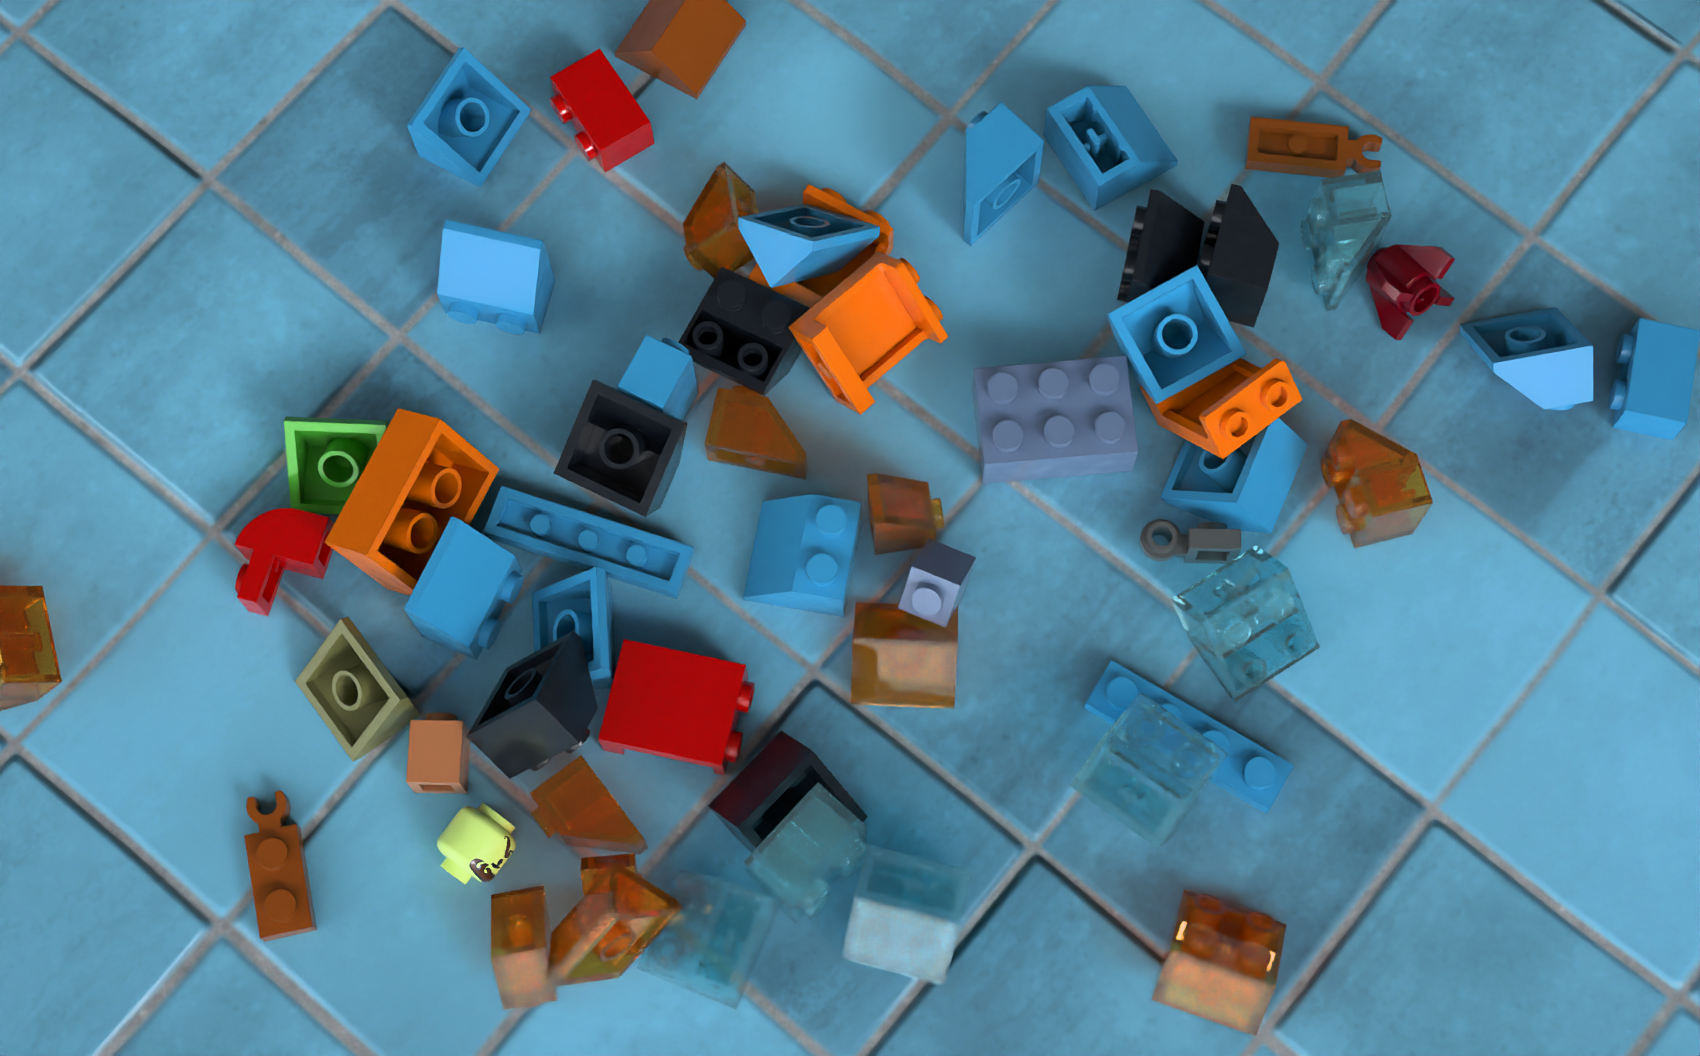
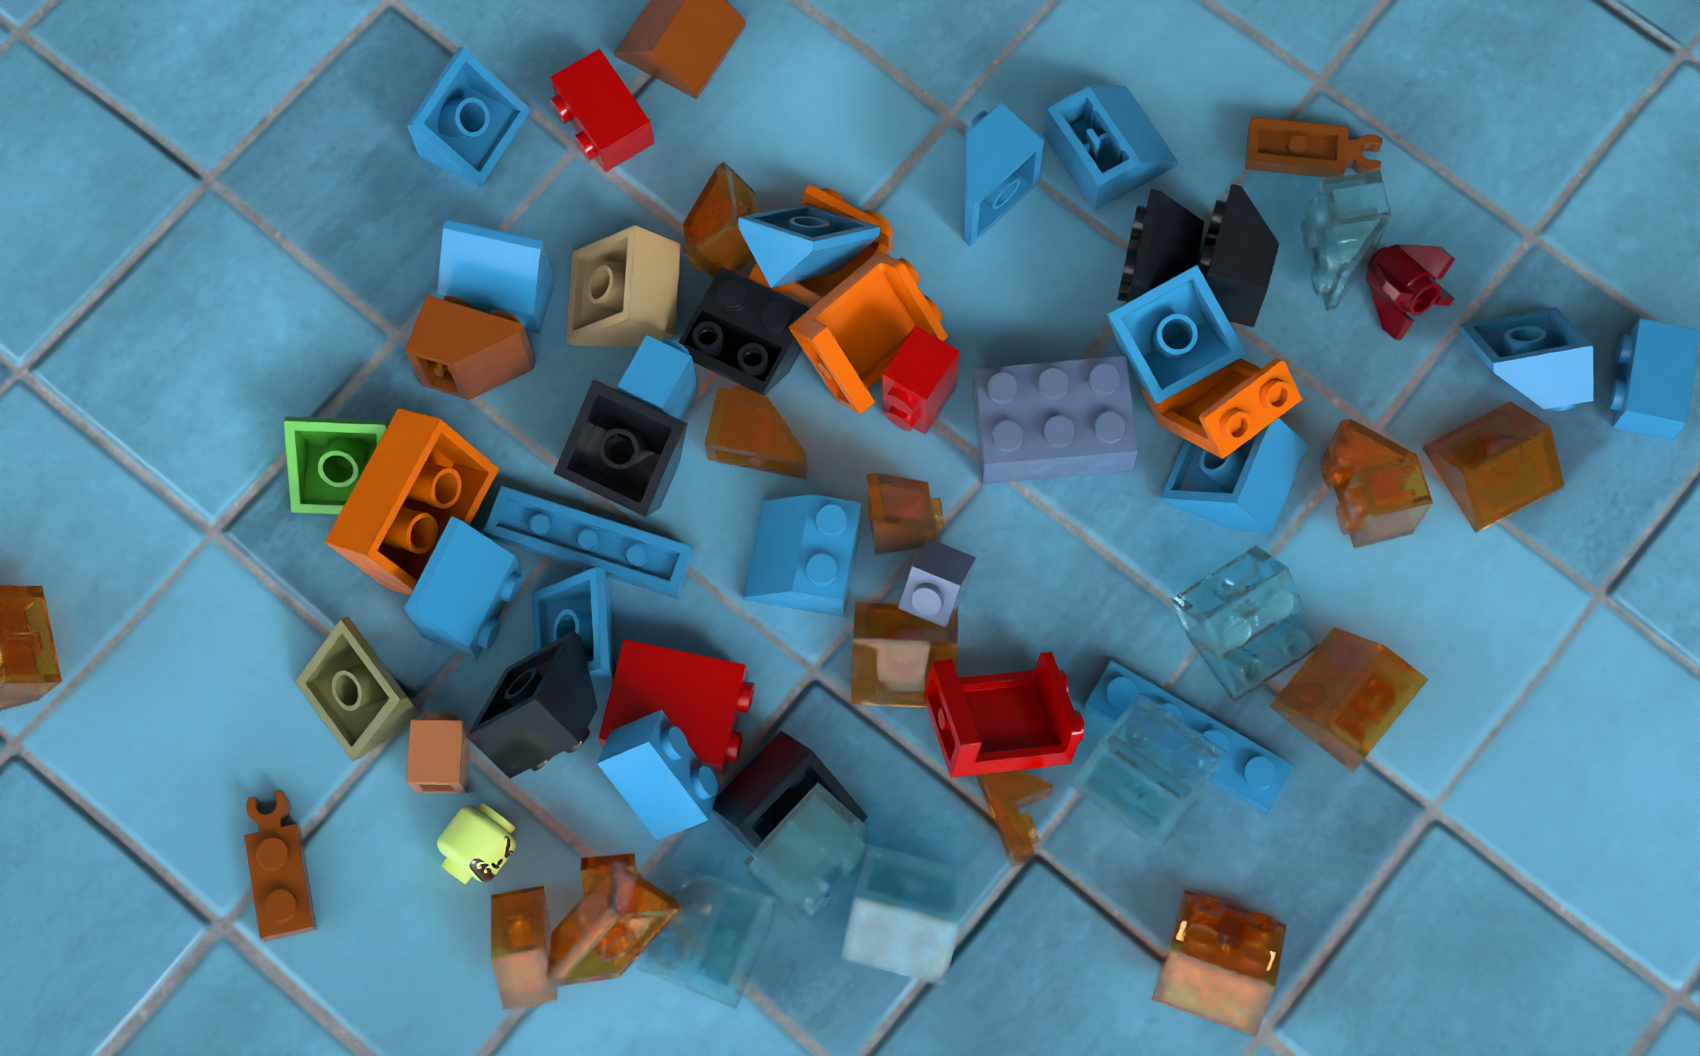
red brick [234,508,334,616] -> none
clear orange slope [530,755,648,854] -> none
dark grey plate [1140,519,1241,564] -> none
none -> dark orange slope [405,295,536,400]
none -> tan slope [565,225,681,348]
none -> dark azure brick [597,709,720,841]
none -> red brick [883,325,959,435]
none -> red panel [922,651,1085,778]
none -> clear orange slope [975,770,1054,868]
none -> clear orange slope [1270,627,1428,772]
none -> clear orange slope [1423,401,1565,533]

